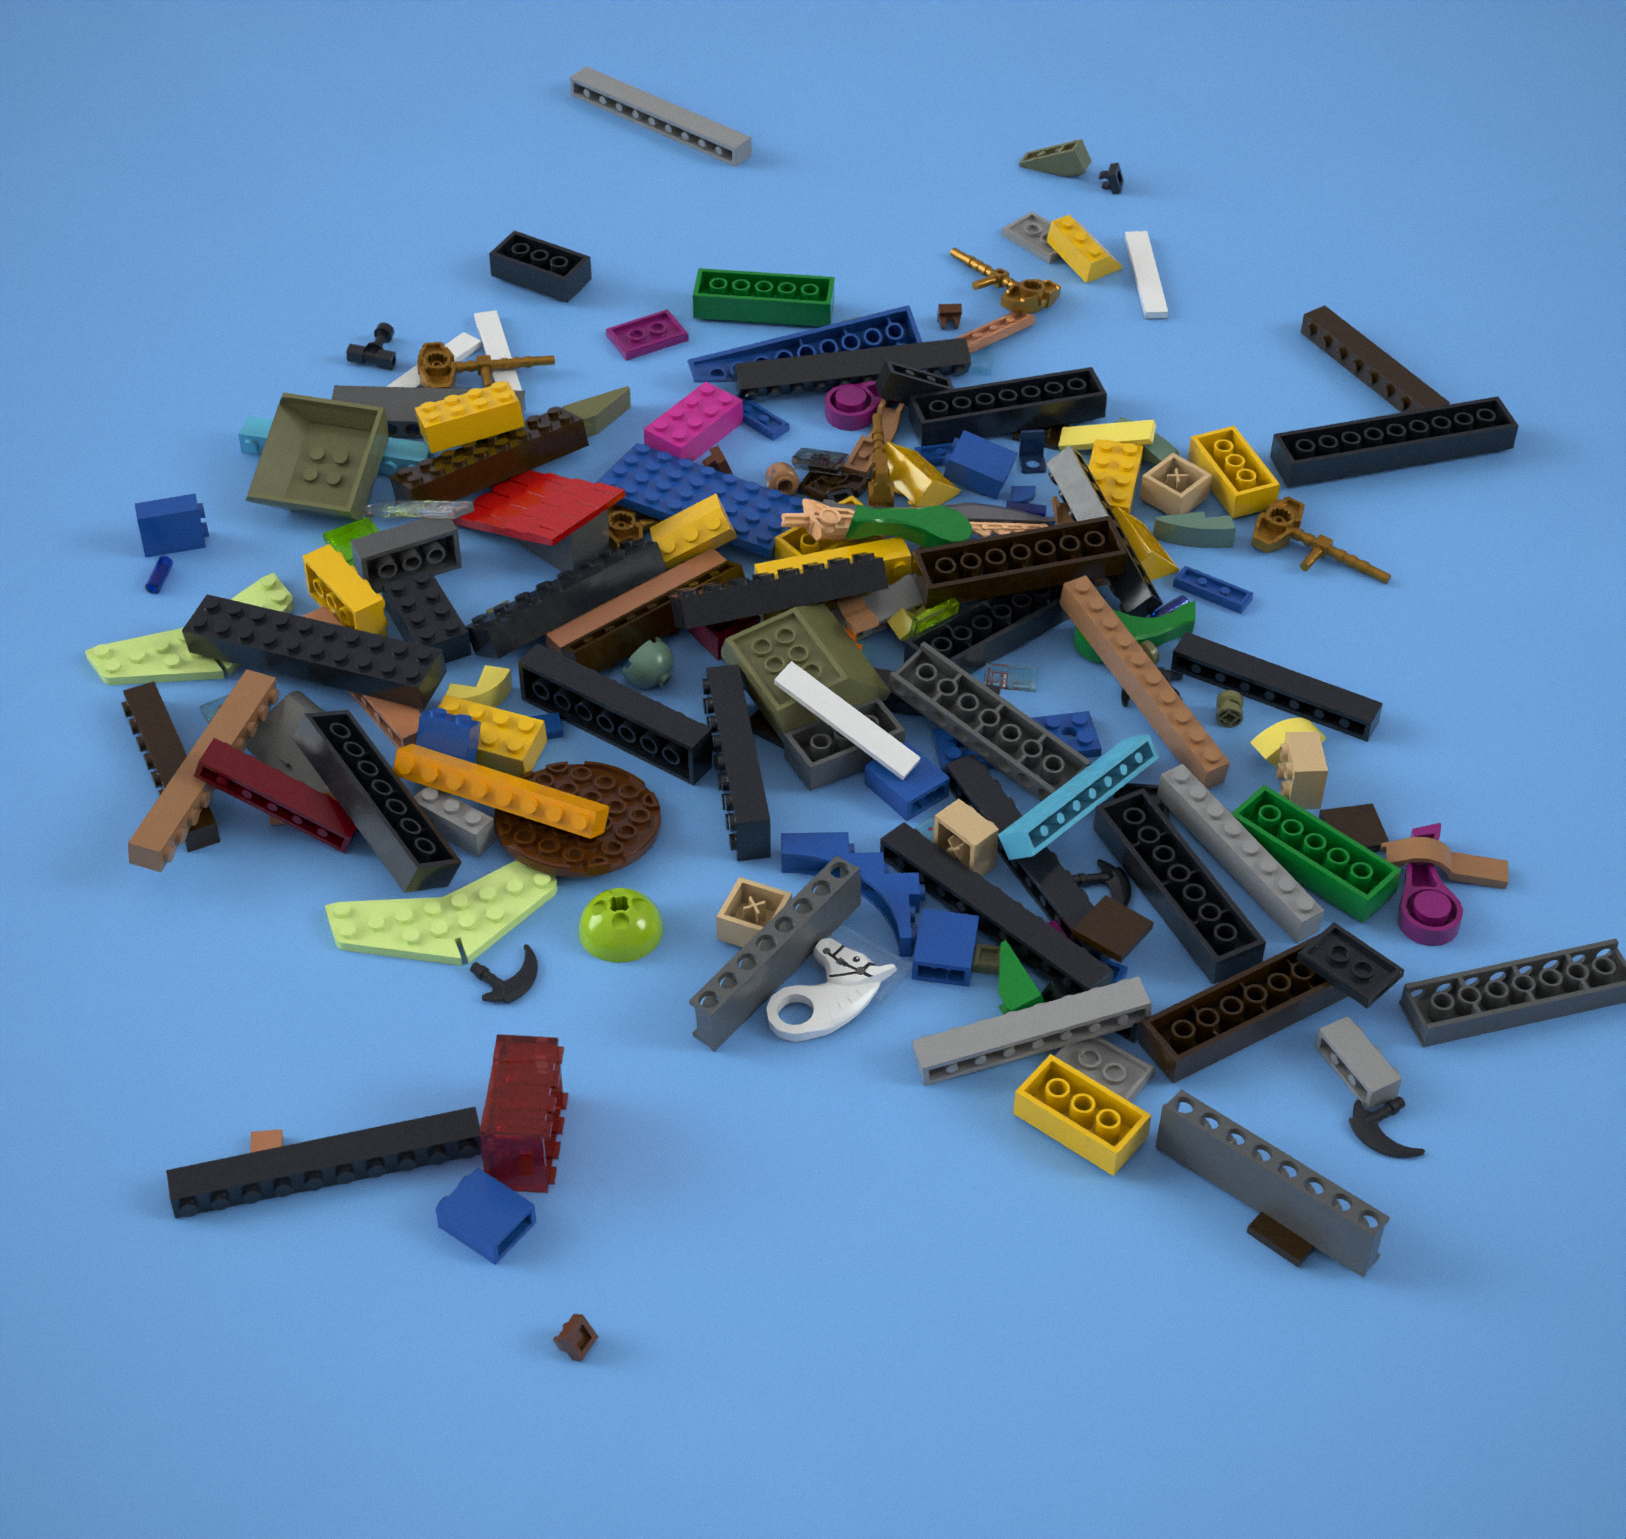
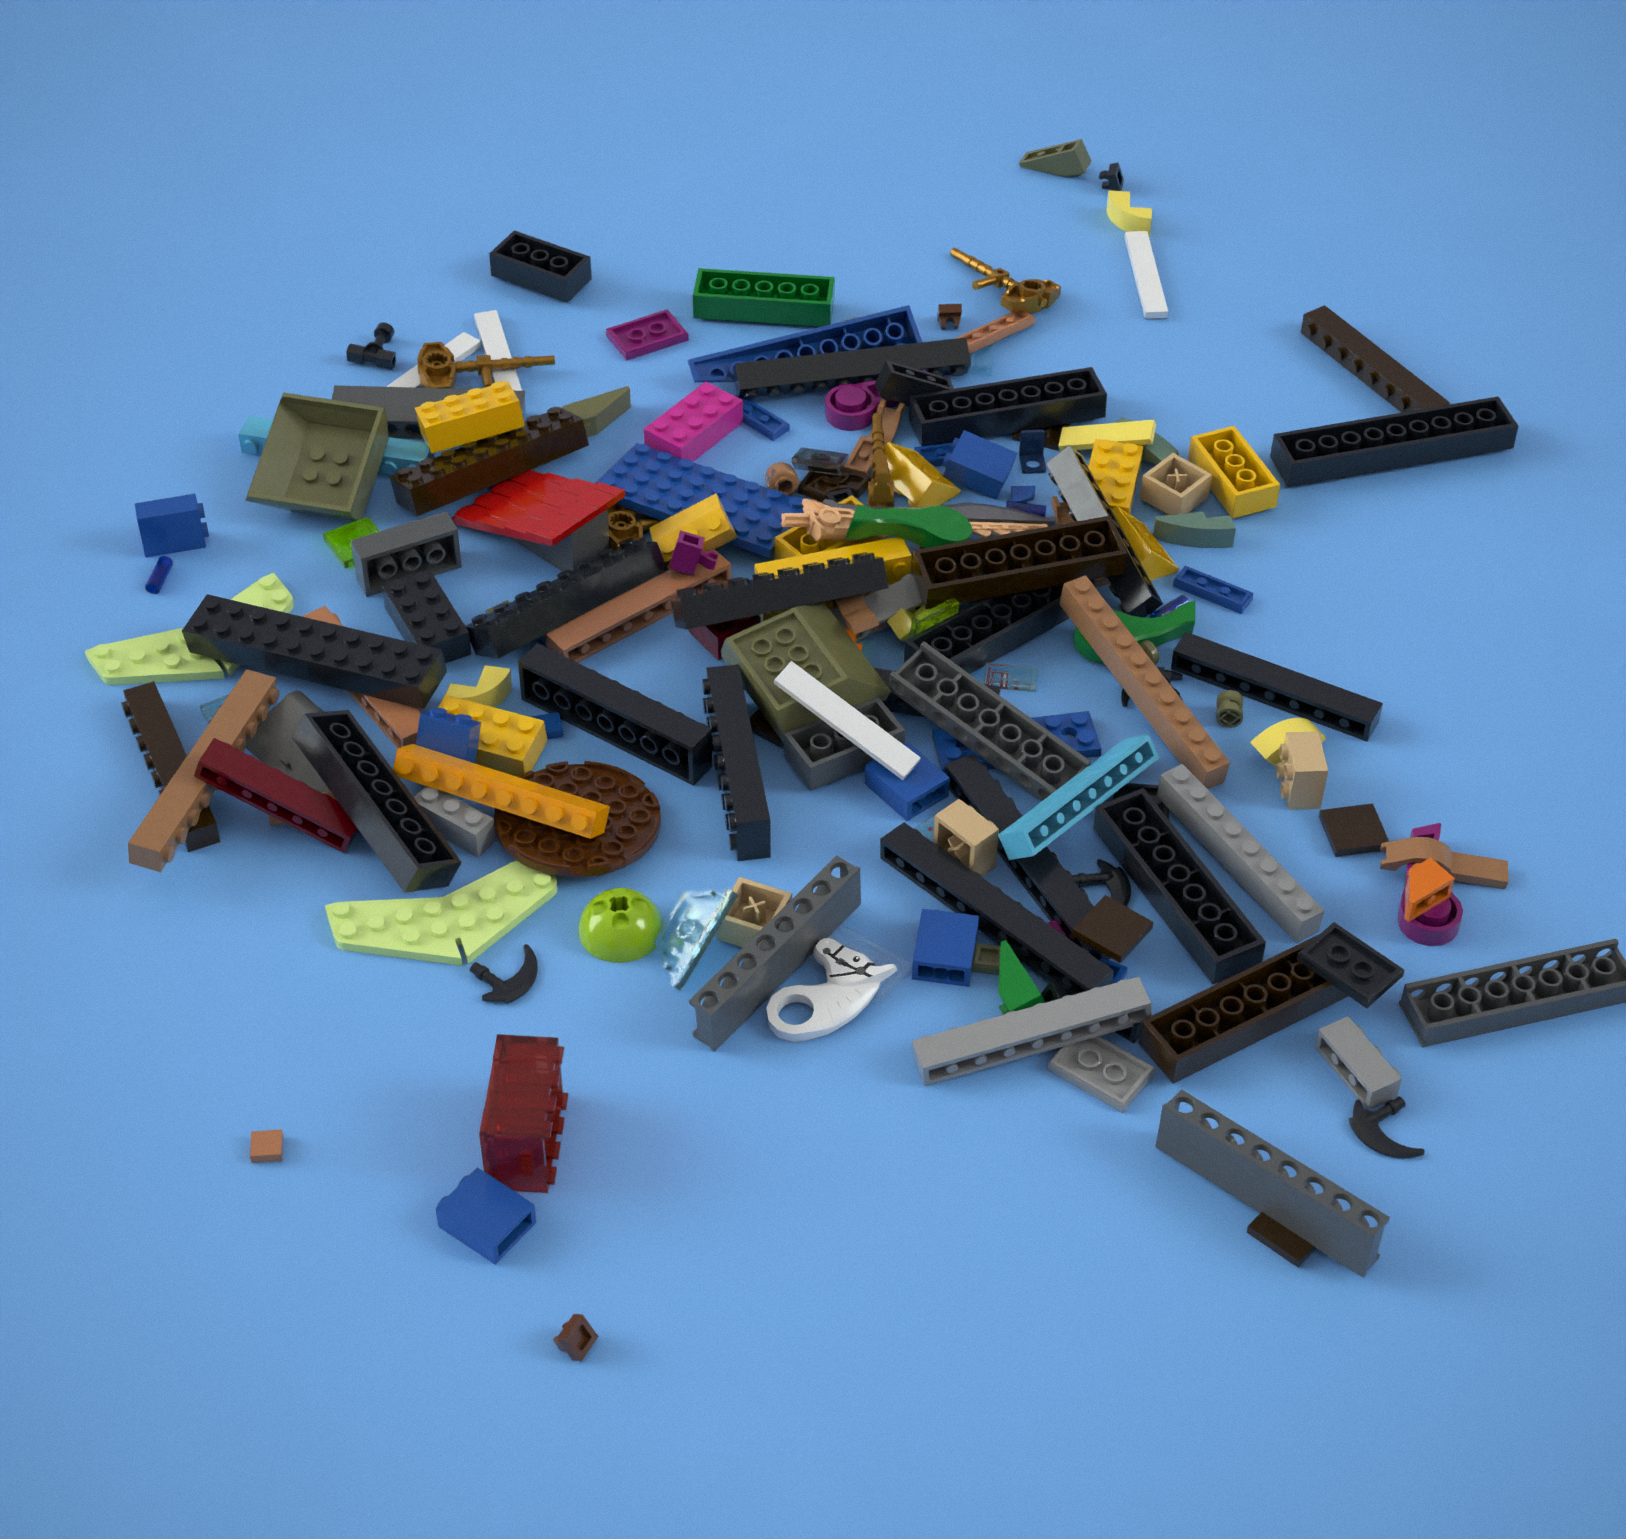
black brick [166,1107,484,1218] -> none
yellow brick [302,544,388,637] -> none
clear tile [363,500,475,519] -> none
dark brown brick [560,560,745,673] -> none
light grey brick [570,66,751,167] -> none
sand green cylinder [622,637,674,689] -> none
reddish brown tile [702,445,733,475] -> none
blue arch [781,832,925,957] -> none
light grey tile [1001,211,1061,264] -> none
yellow brick [1013,1054,1151,1176] -> none
yellow slope [1046,215,1122,283] -> none
green brick [1231,785,1402,923] -> none
pearl gold bar [1251,497,1391,584] -> none
none -> clear light blue wing [654,889,739,991]
none -> magenta brick [669,530,718,575]
none -> light yellow brick [1107,190,1152,237]
none -> orange slope [1404,857,1455,922]

